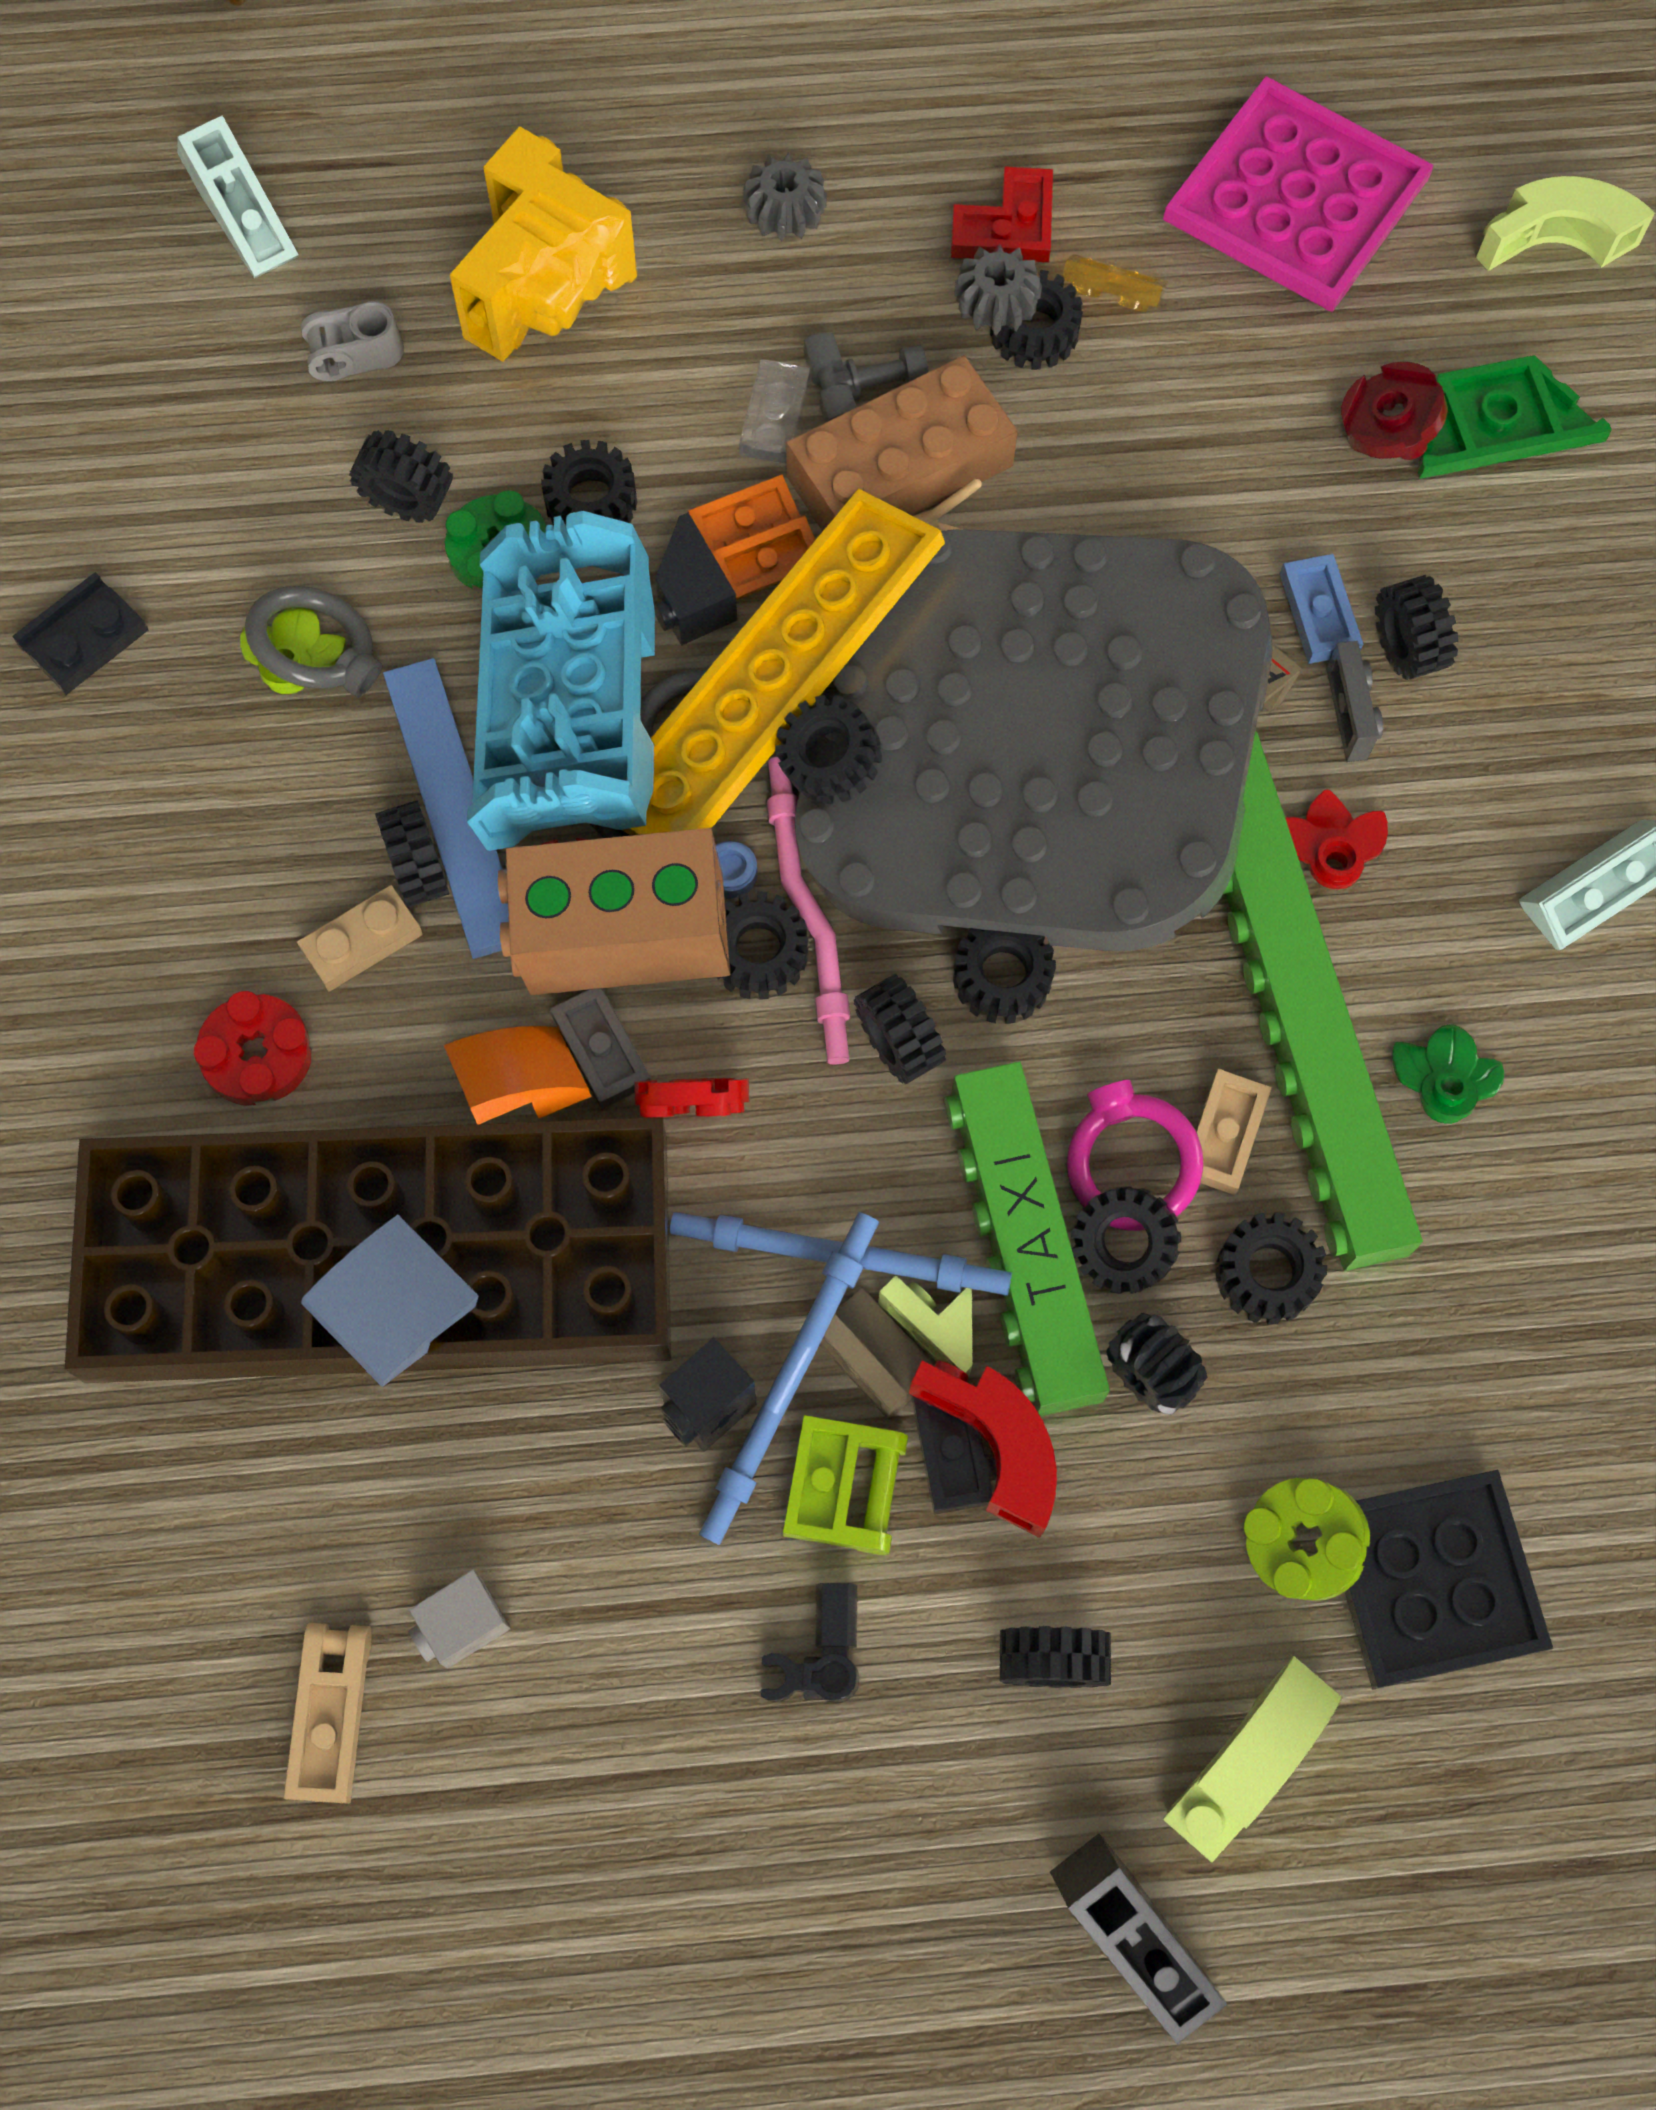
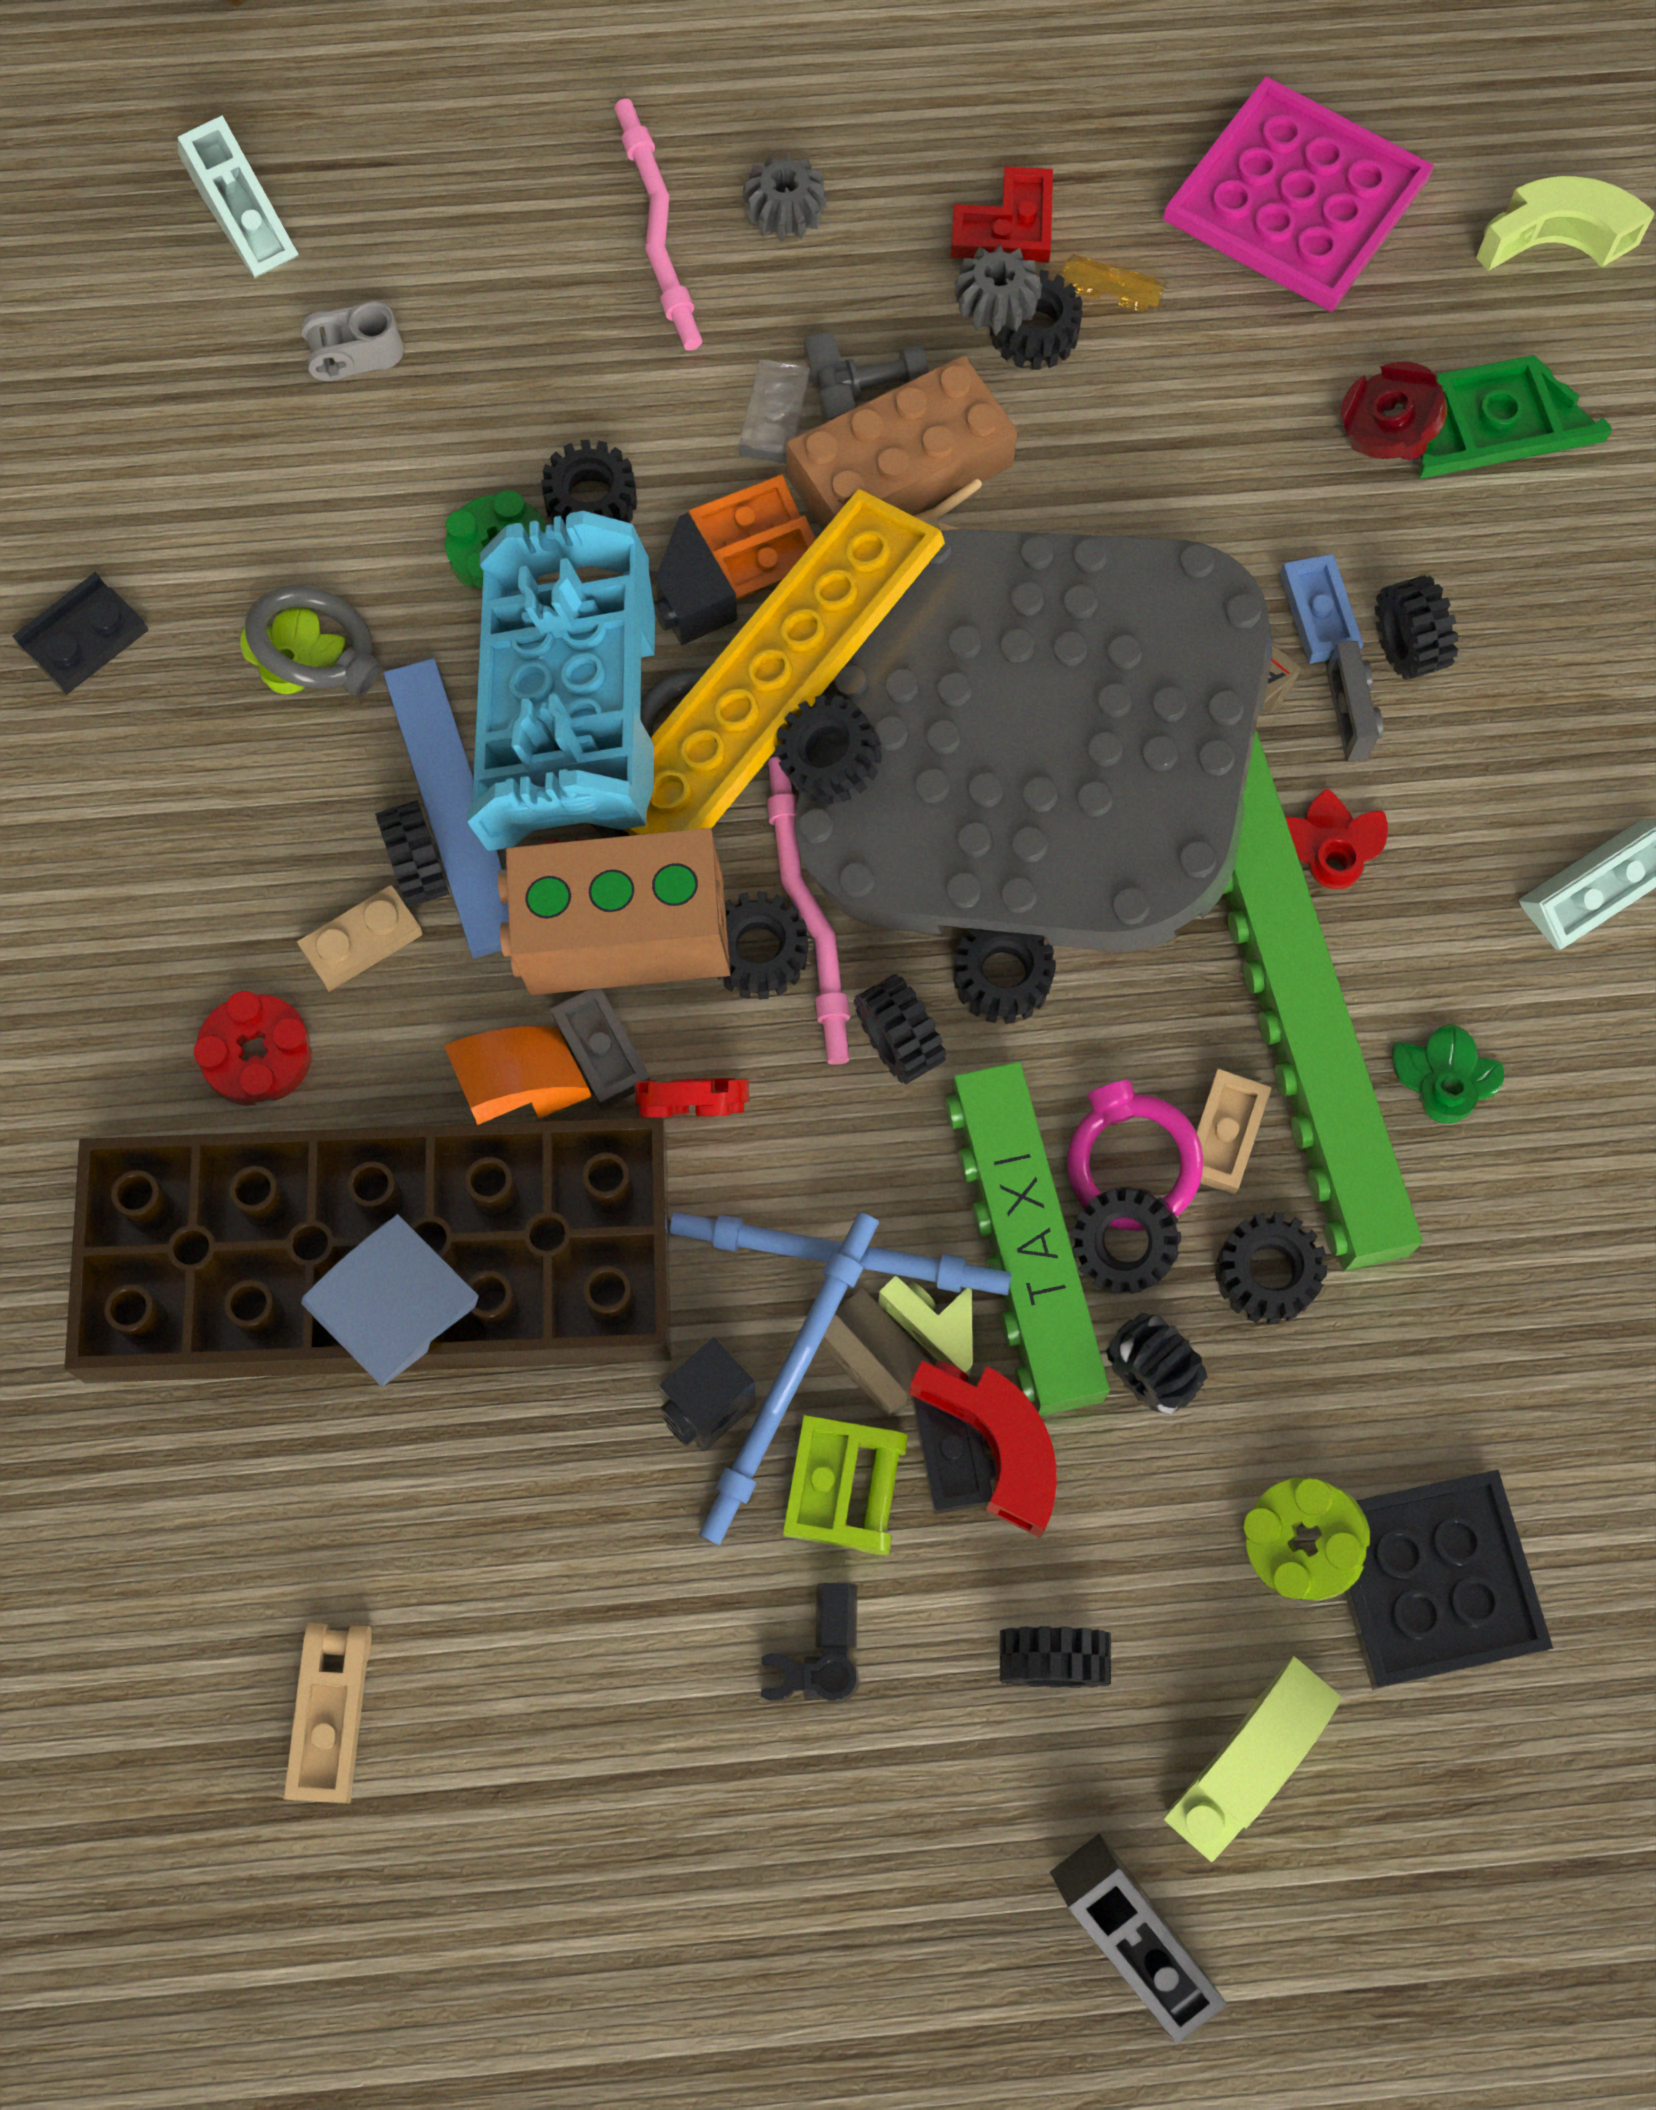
black tyre [349,430,453,523] -> none
light grey brick [408,1570,511,1669] -> none
yellow brick [449,126,637,362] -> none
medium blue tile [716,841,758,898] -> none
none -> bright pink bar [614,99,703,351]

